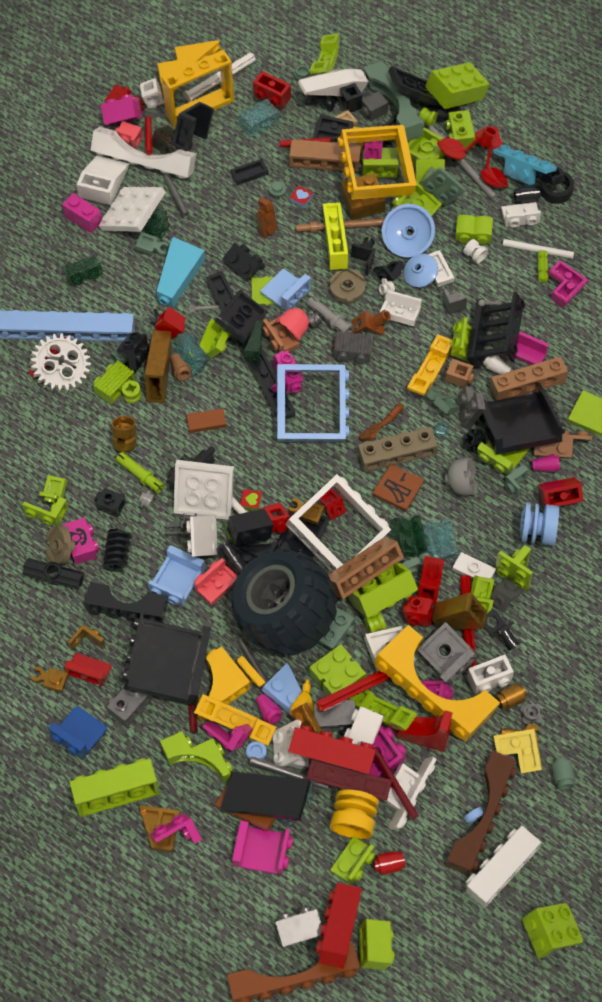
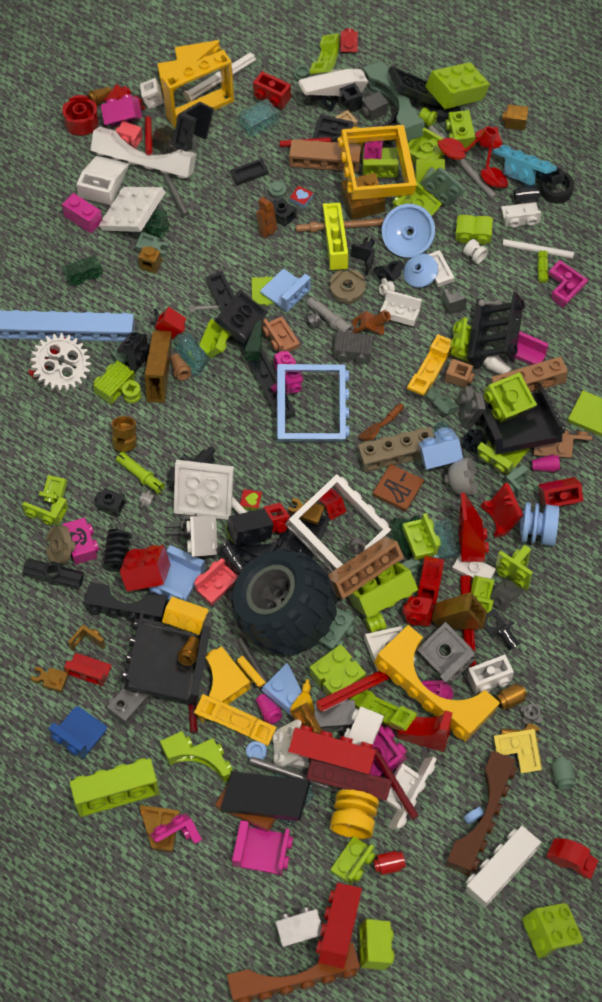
medium azure slope [157,237,205,308] -> none
dark orange tile [186,408,226,433] -> none
dark pink bracket [202,721,253,751] -> none
black bracket [222,243,266,282] -> none
coral hair [276,308,309,341] -> none
none -> red brick [62,95,99,135]
none -> pearl gold cone [86,86,111,106]
none -> red brick [120,545,171,591]
none -> pearl gold brick [138,246,163,274]
none -> yellow brick [162,597,209,635]
none -> pearl gold cone [177,636,199,666]
none -> black brick [271,198,297,228]
none -> red bracket [341,29,358,53]
none -> flat silver hinge [349,537,365,554]
none -> lime bracket [402,513,441,560]
none -> light blue brick [418,428,463,469]
none -> red slope [458,493,489,562]
none -> red piece [480,483,523,537]
none -> lime plate [484,372,537,423]
none -> pearl gold brick [502,104,528,131]
none -> red brick [546,838,598,879]

